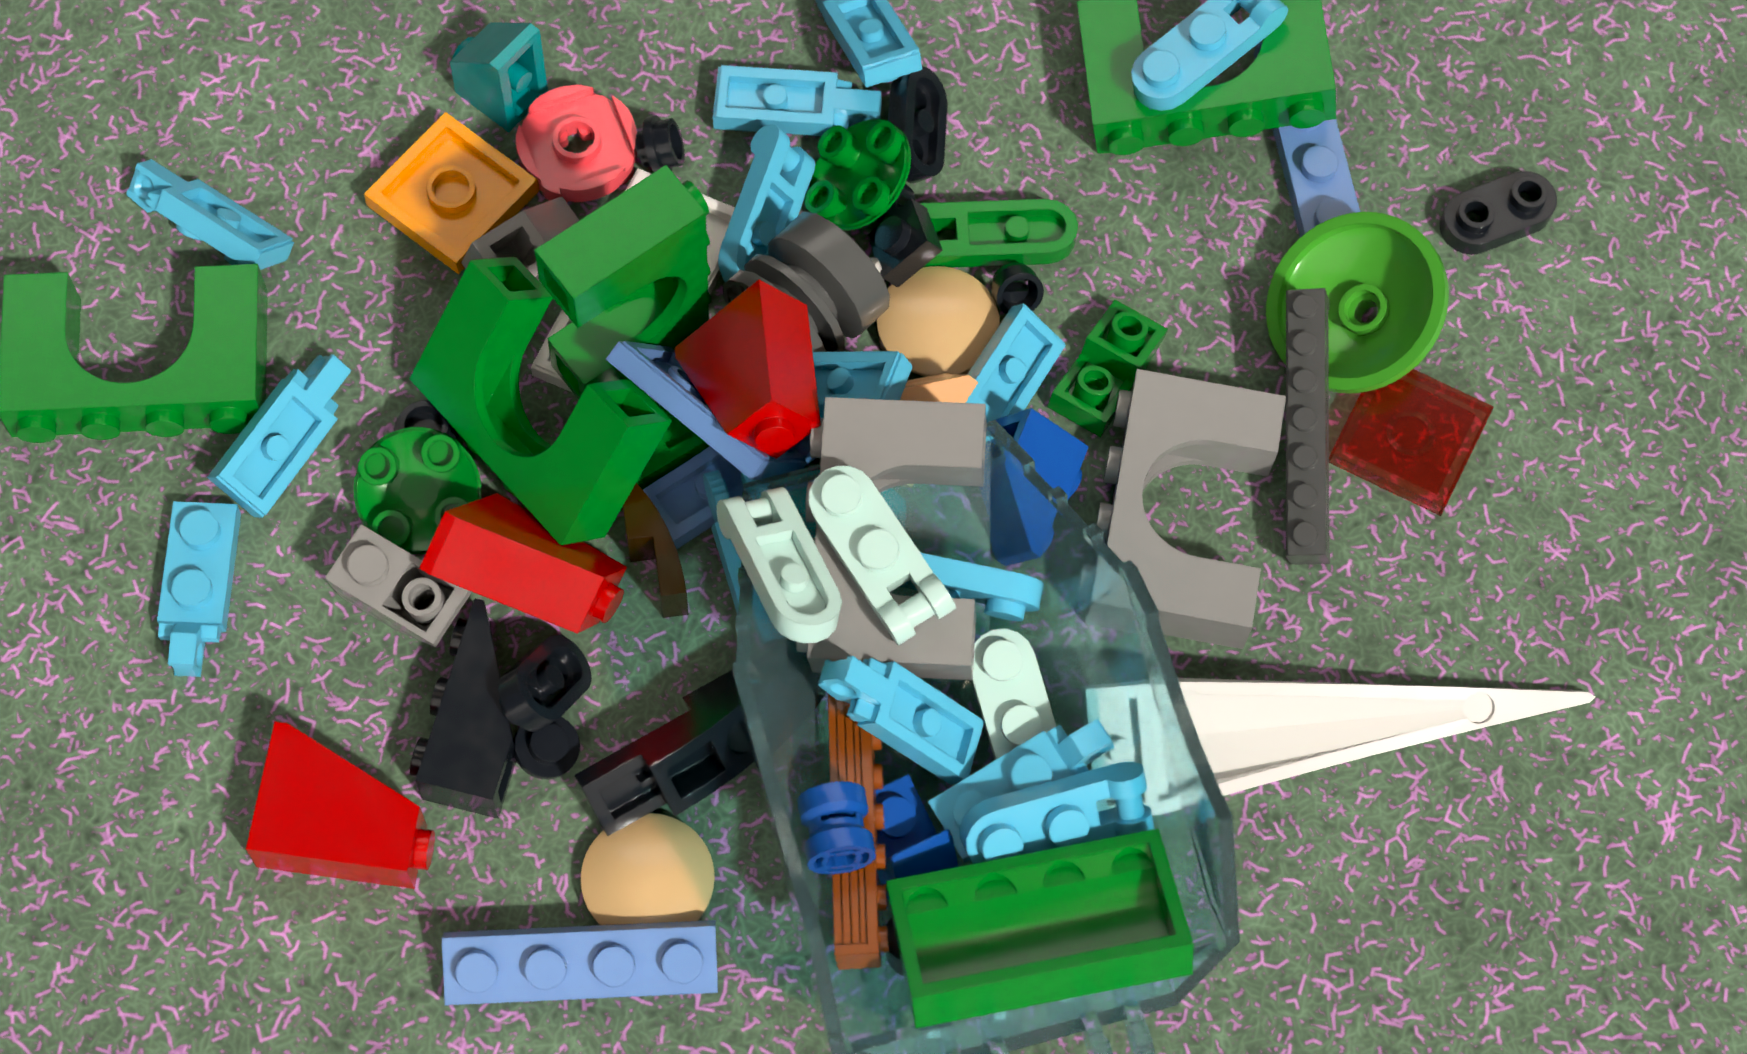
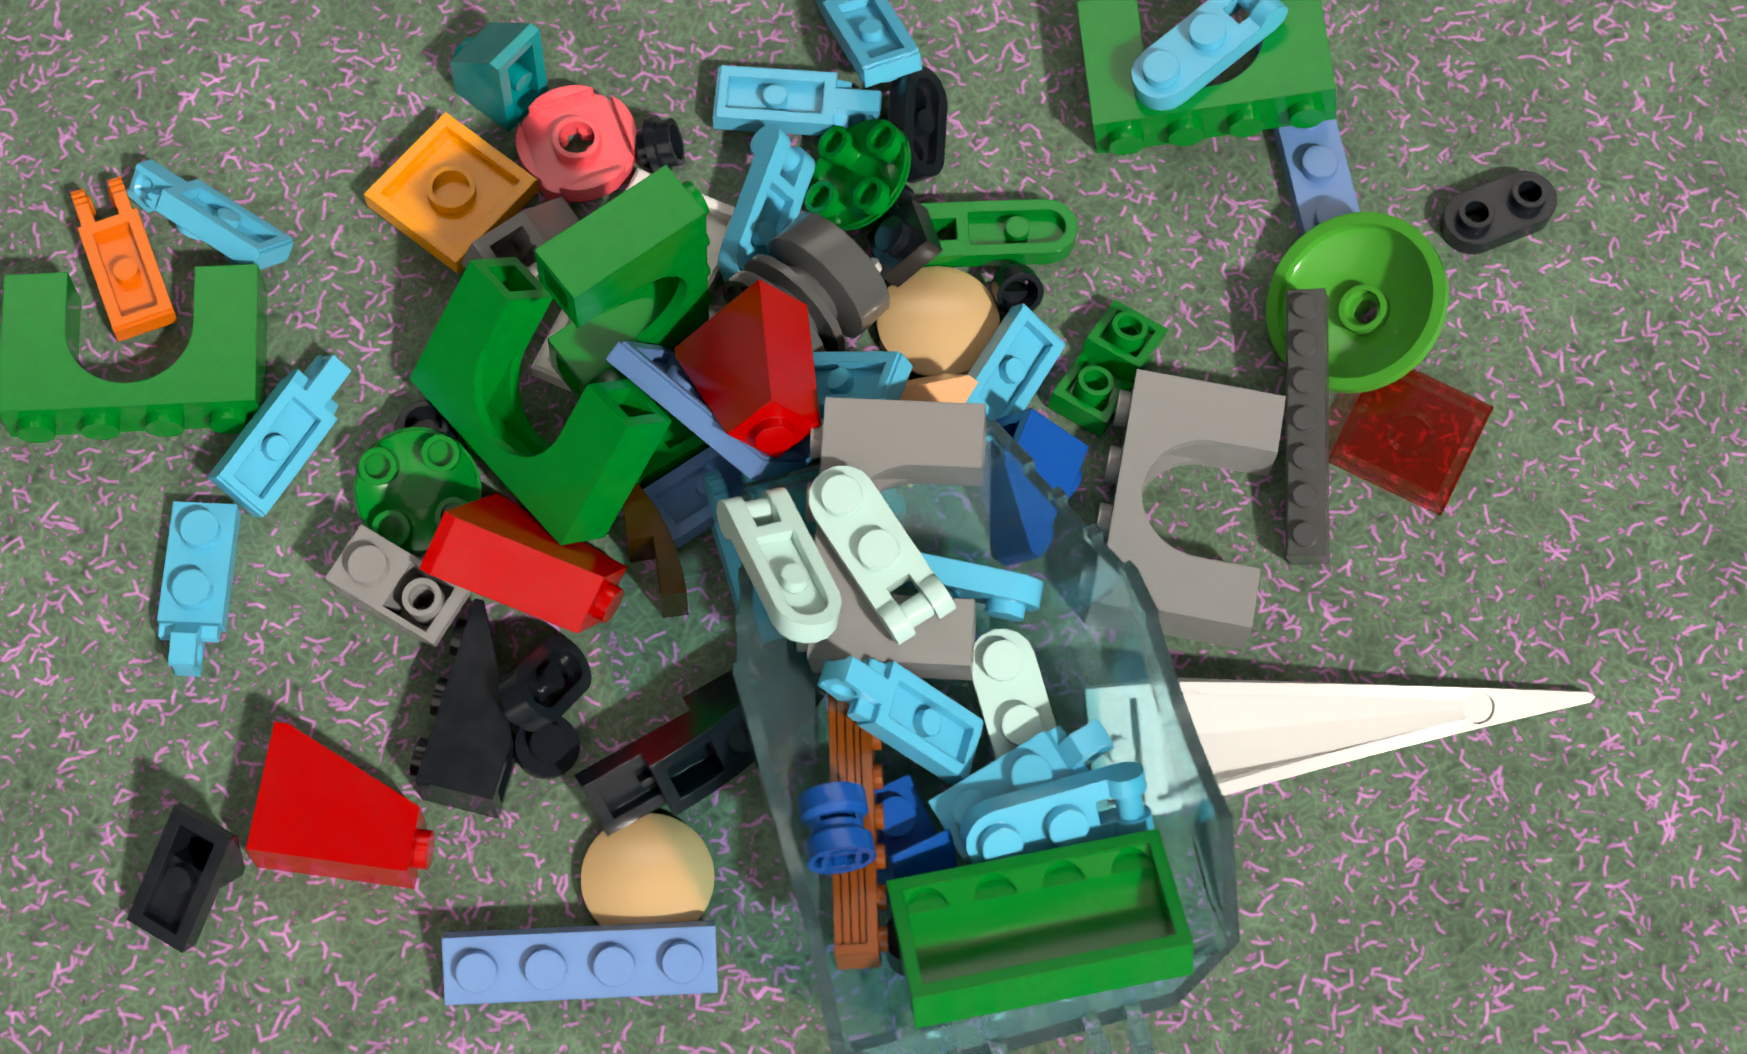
none -> orange hinge [70,176,178,342]
none -> black slope [126,802,245,953]

